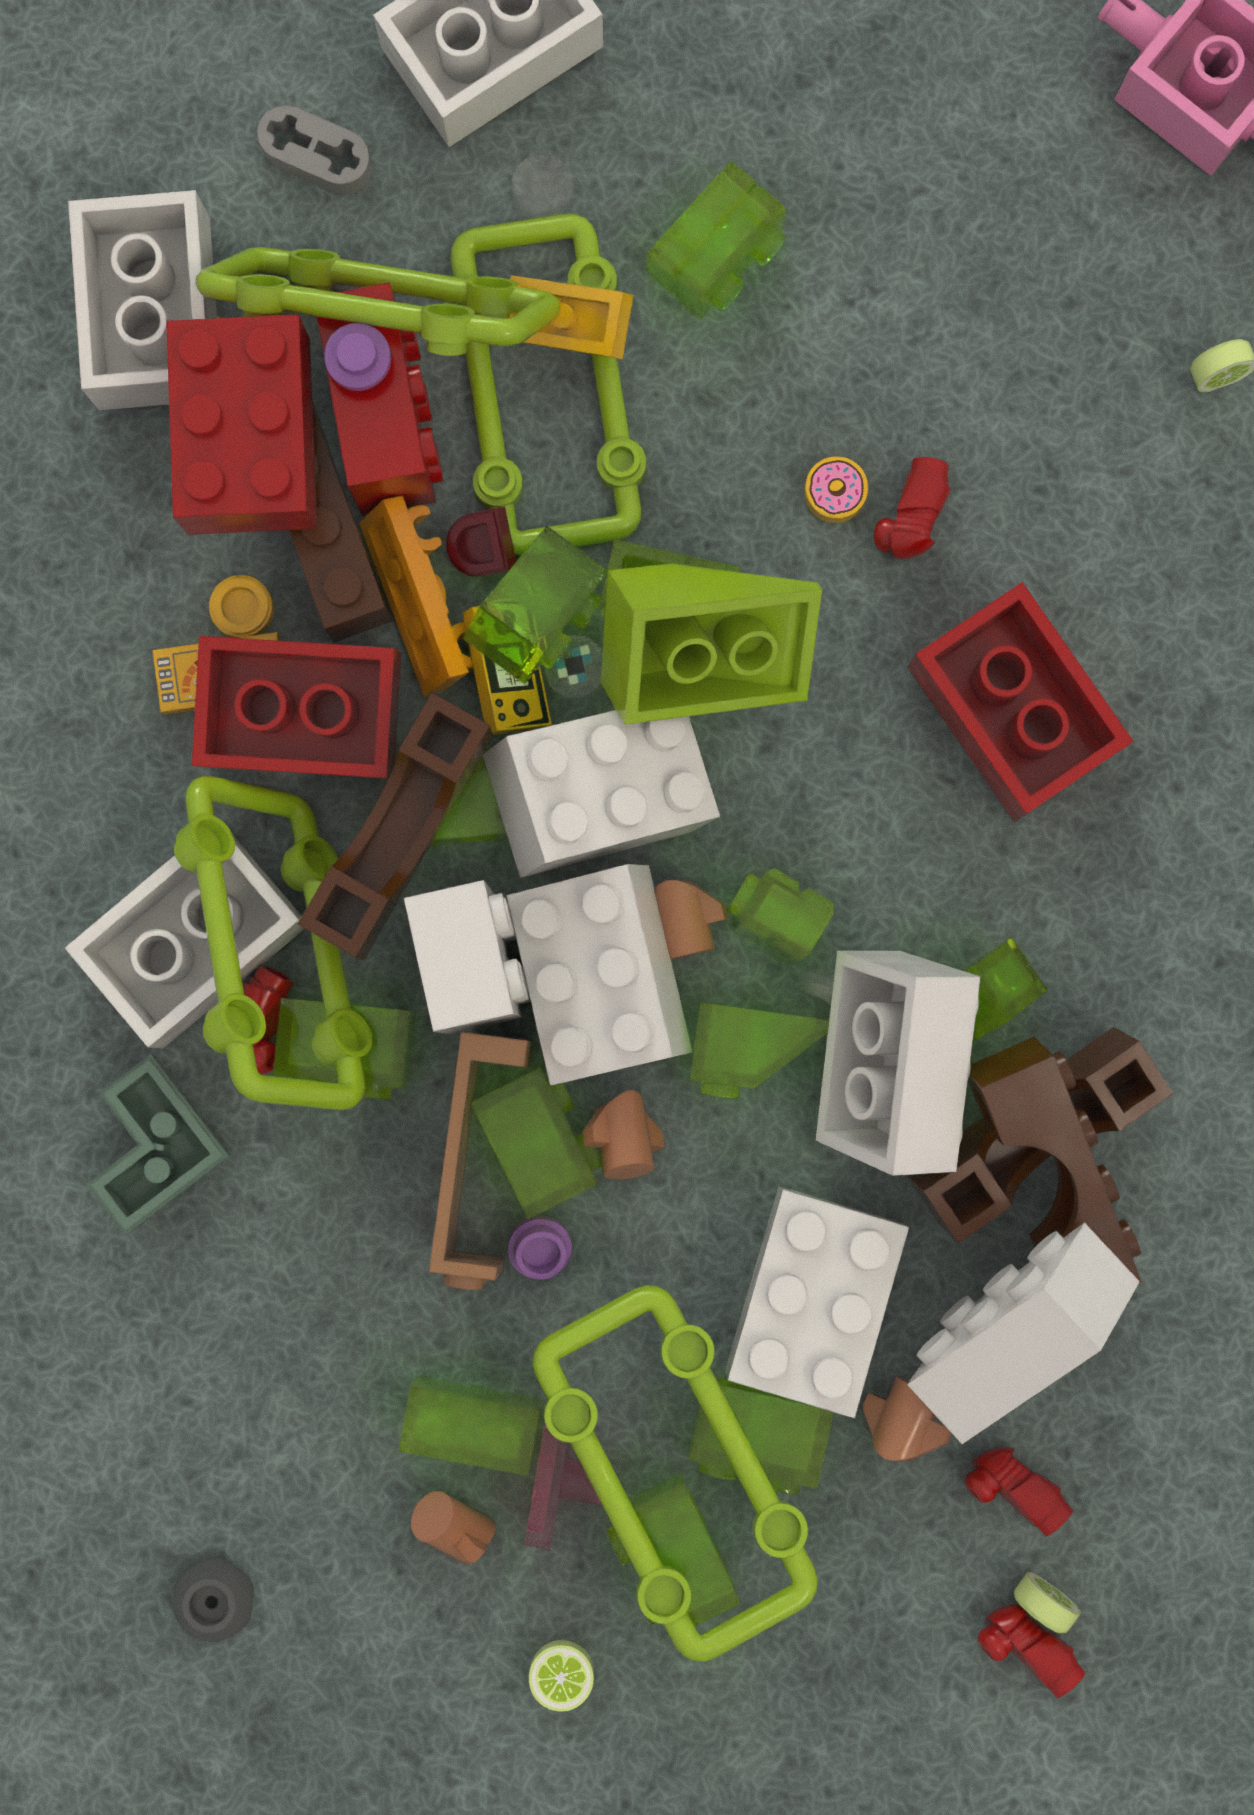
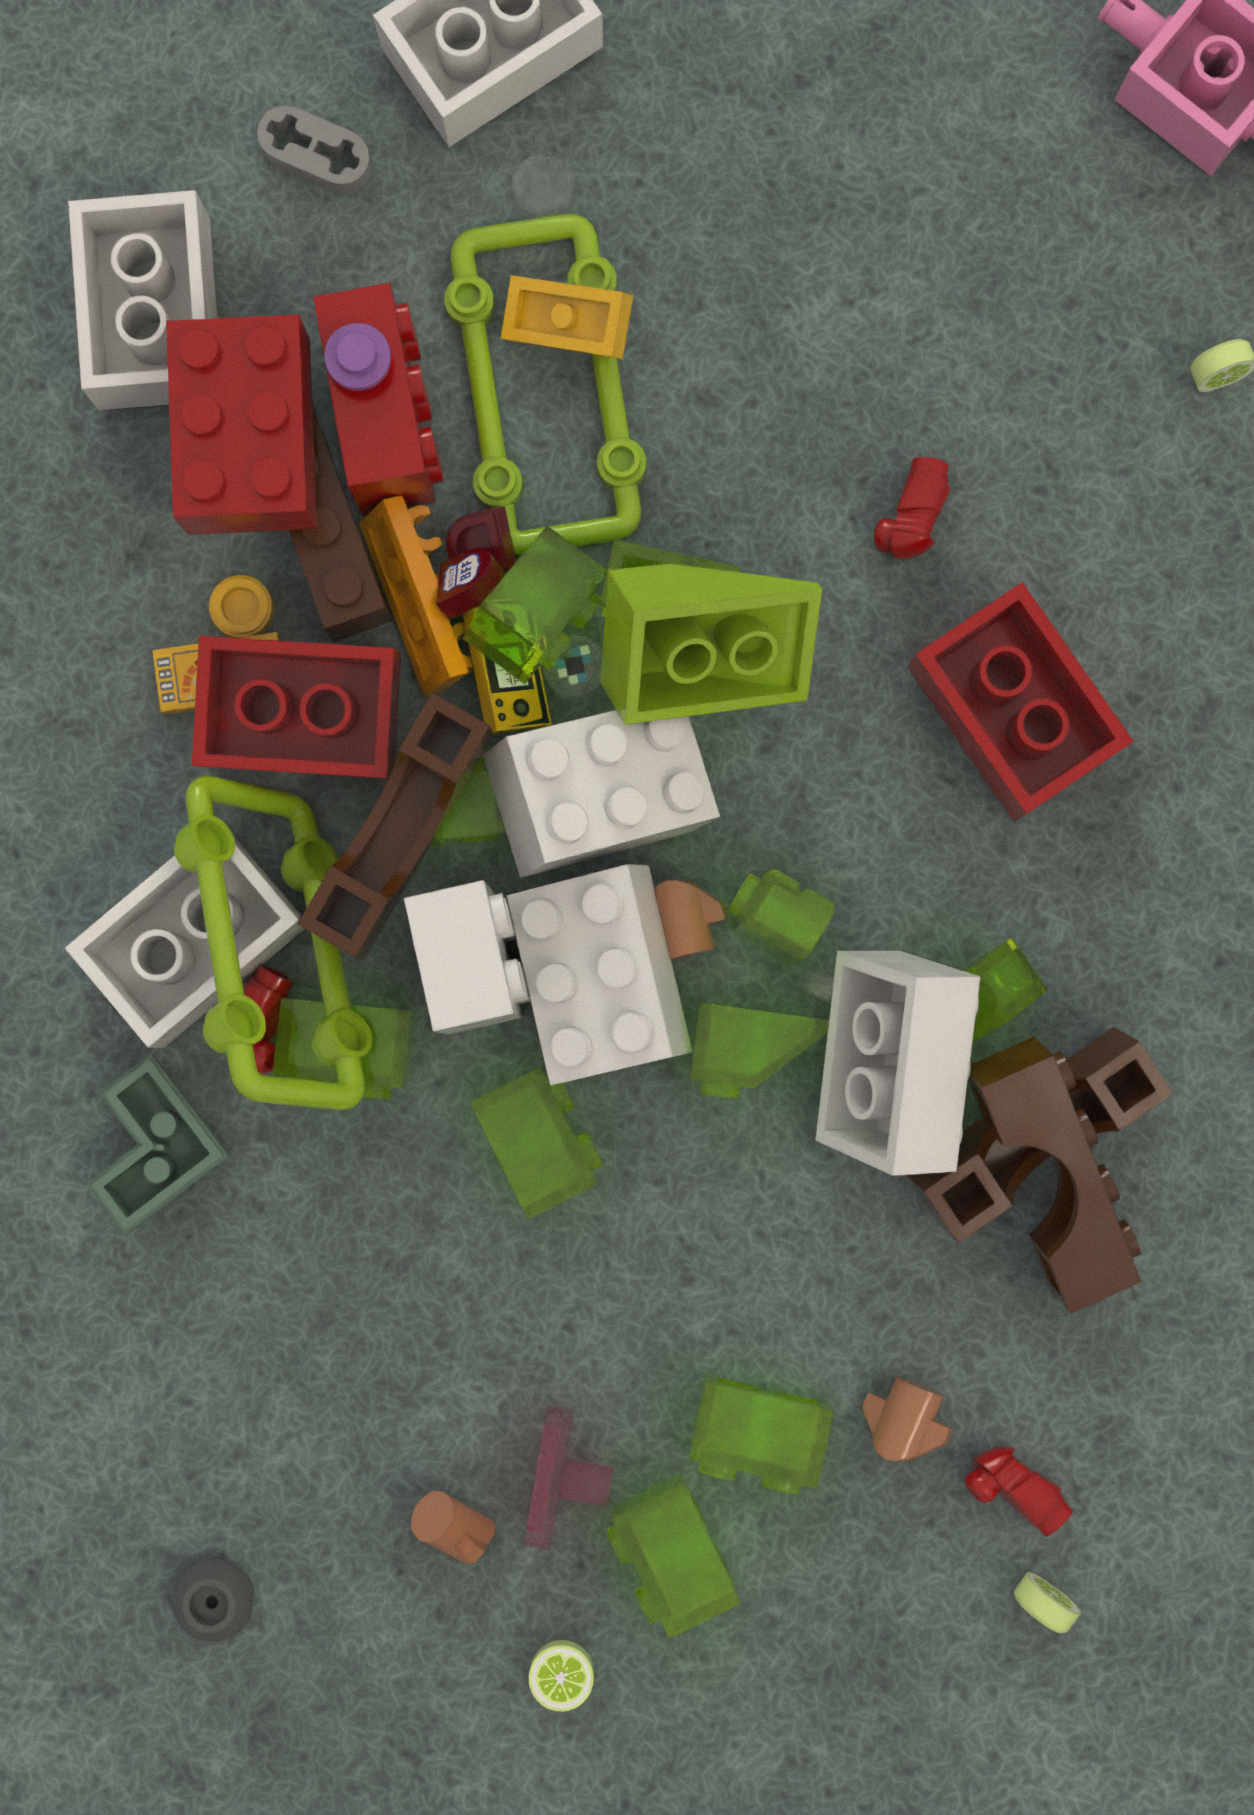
lime bar [195,247,561,356] -> none
clear neon green brick [398,1376,543,1476] -> none
medium nougat panel [429,1032,533,1290] -> none
medium lavender plate [507,1216,572,1280] -> none
lime bar [532,1285,818,1662] -> none
nougat piece [582,1090,665,1179] -> none
clear neon green brick [646,162,787,319] -> none
white brick [725,1186,909,1418] -> none
tile [804,456,868,523] -> none
white brick [907,1222,1140,1444] -> none
red arm [977,1604,1086,1698] -> none
none -> dark red tile [436,548,504,619]

